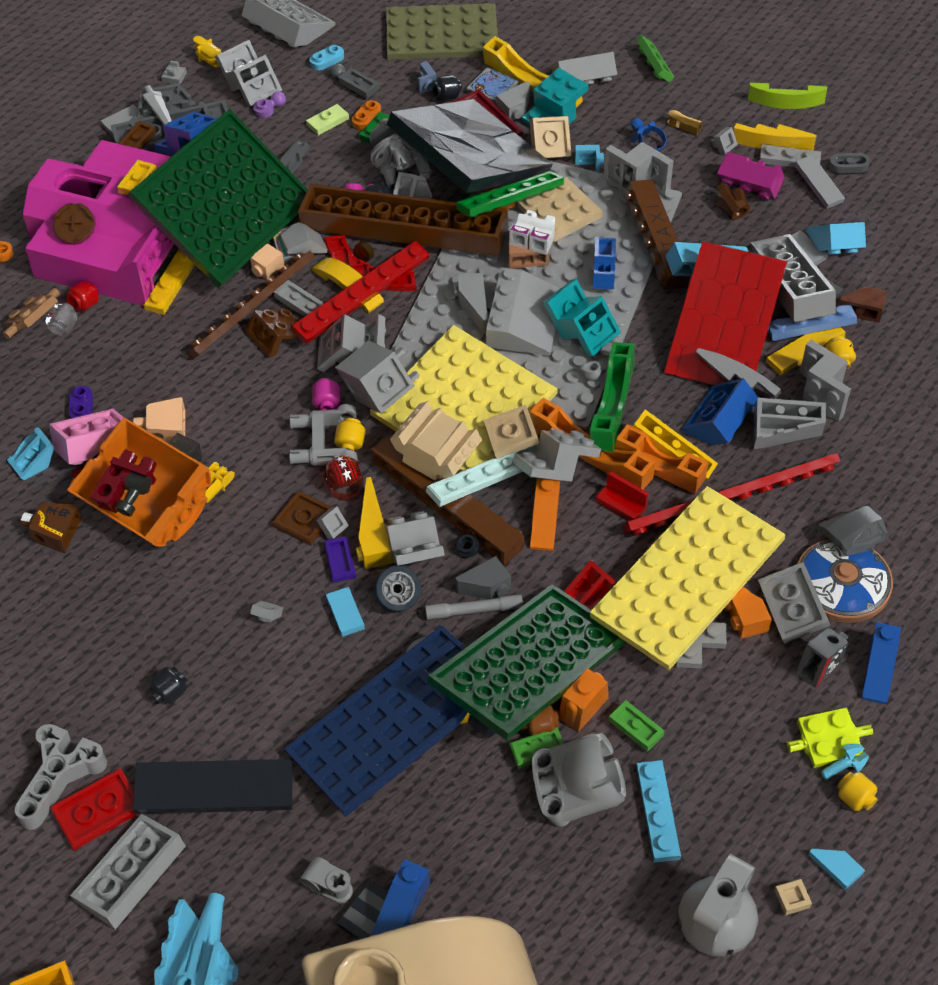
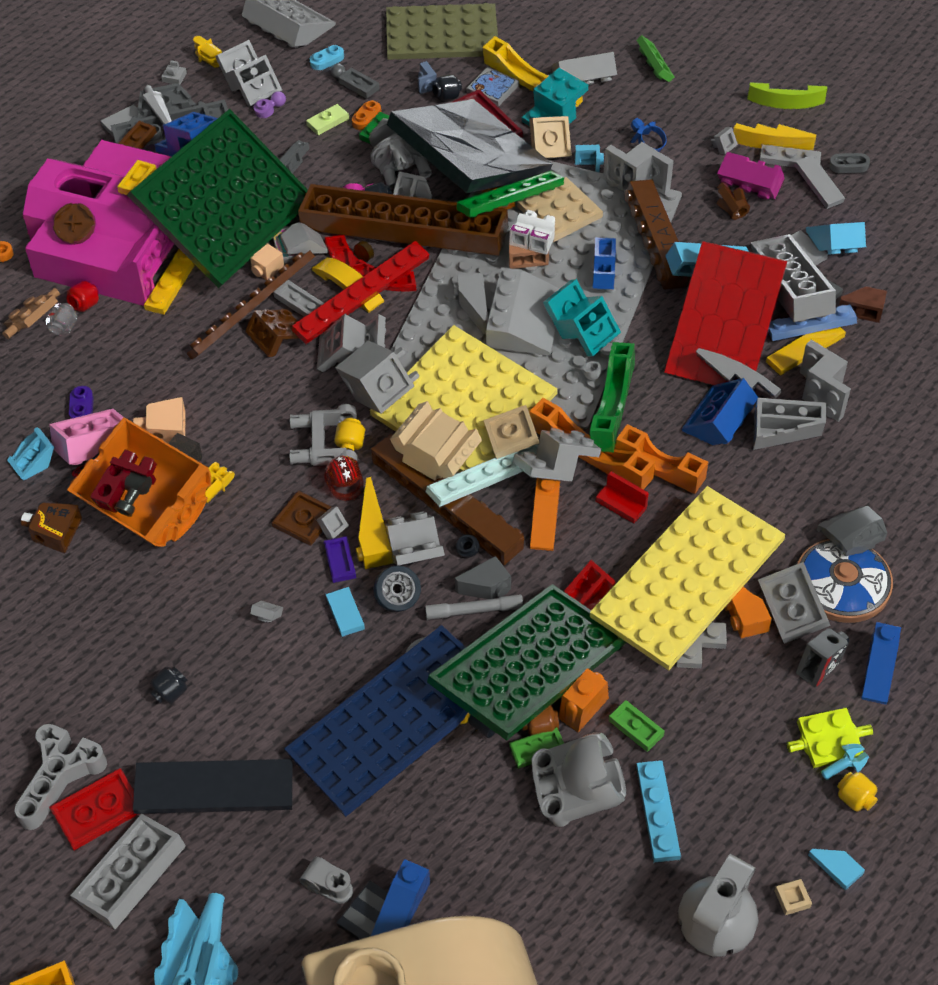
dark pink head [312,378,341,410] -> none
light grey slope [496,81,530,121] -> none
red plate [622,453,841,536] -> none
yellow slope [632,410,718,480] -> none
pearl gold bar [667,110,703,135] -> none
yellow head [825,336,856,369] -> none

